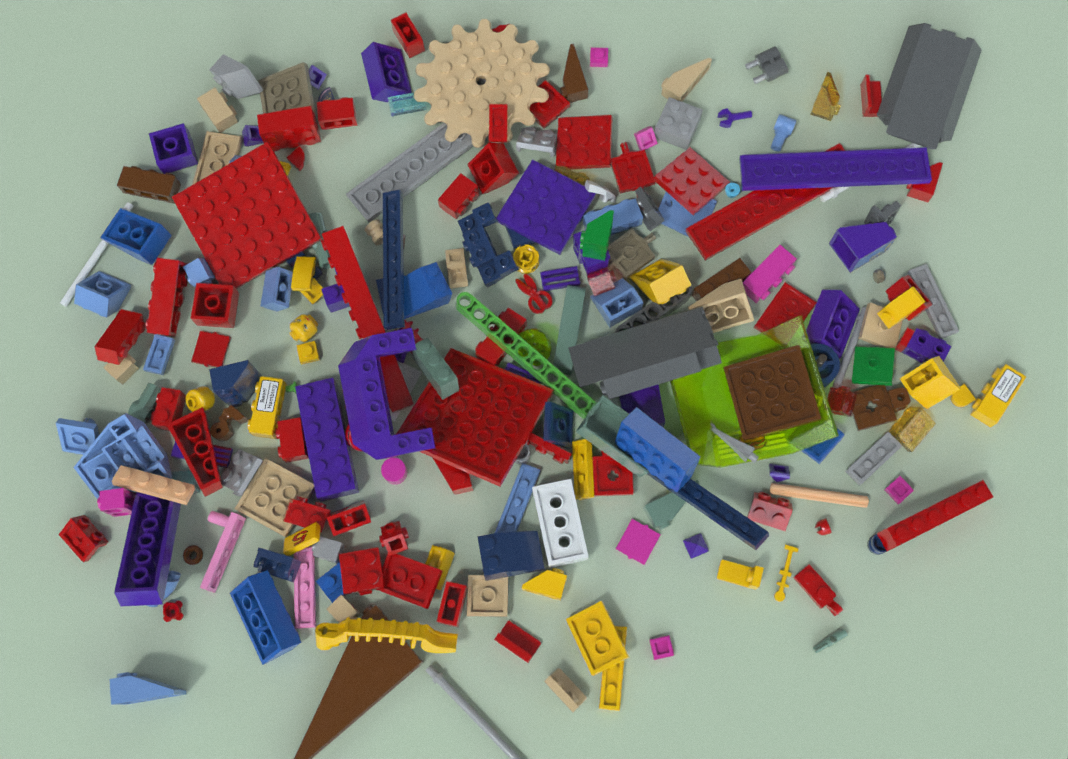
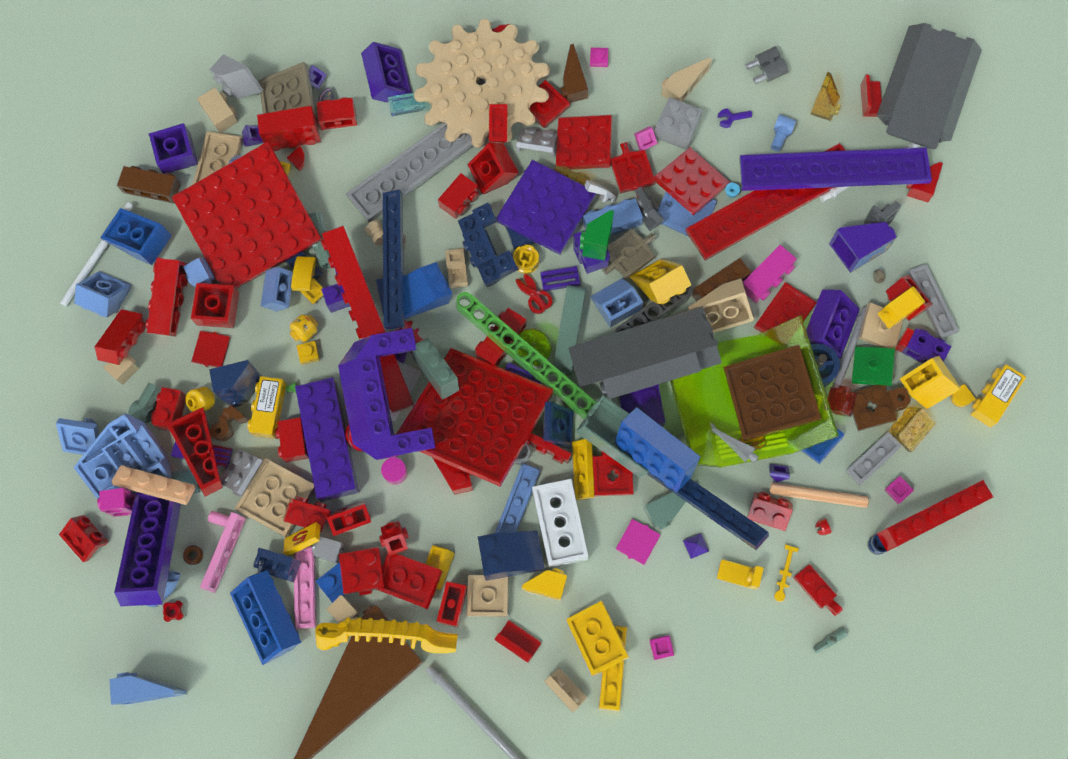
medium blue plate [143,334,175,376] -> none
red brick [391,12,425,59] -> none
clear red brick [586,266,617,296] -> none

